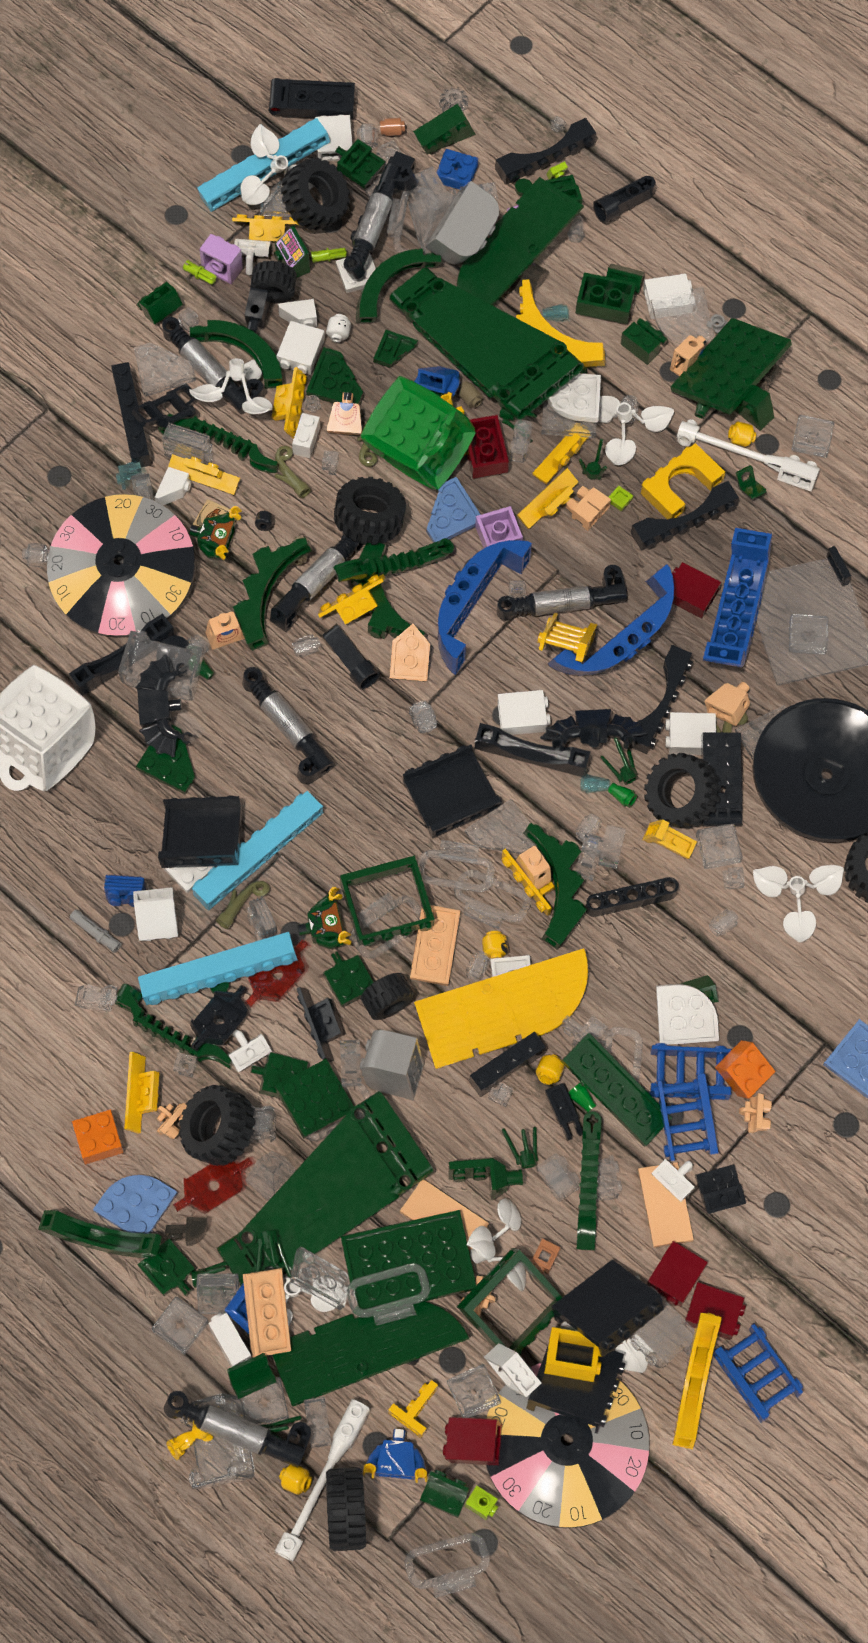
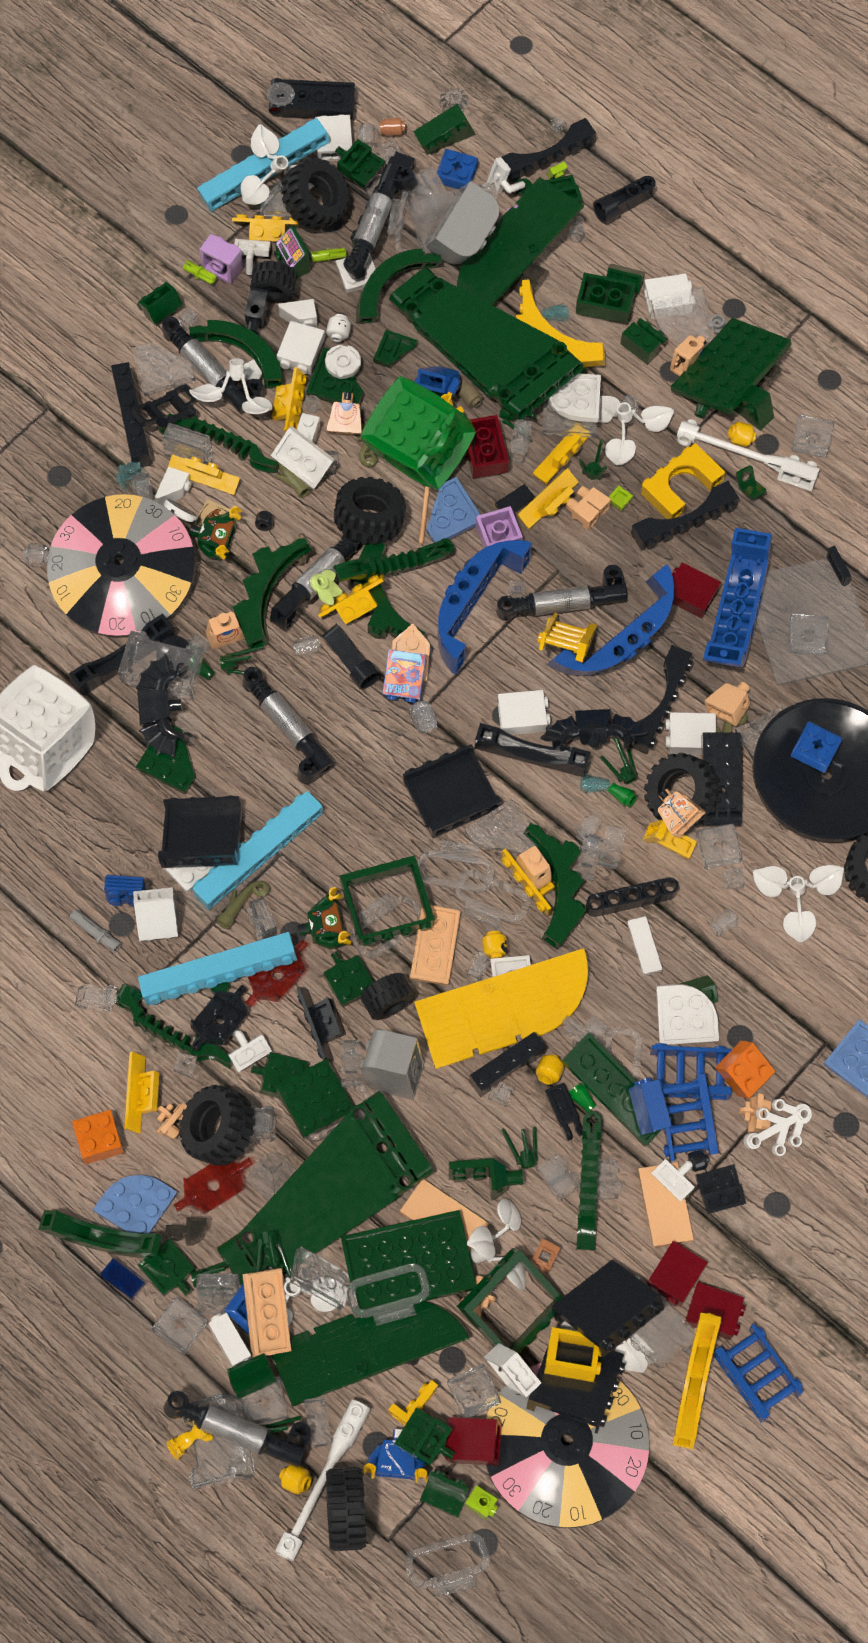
none -> clear blue plate [100,1258,145,1300]
none -> white tile [163,499,198,523]
none -> dark green plant [220,645,264,675]
none -> clear gear [267,82,294,107]
none -> white plate [271,426,335,489]
none -> yellowish green plate [310,570,343,605]
none -> white tile [325,345,361,379]
none -> brick [382,649,427,703]
none -> dark green plate [394,1408,455,1467]
none -> light nougat axle [419,486,430,545]
none -> white plate [486,157,525,195]
none -> black tile [495,484,535,513]
none -> white tile [627,916,663,976]
none -> blue brick [629,1077,672,1135]
none -> light nougat torso [658,789,706,837]
none -> black piece [687,1150,709,1172]
none -> white plant [743,1099,812,1156]
none -> blue brick [791,722,842,773]

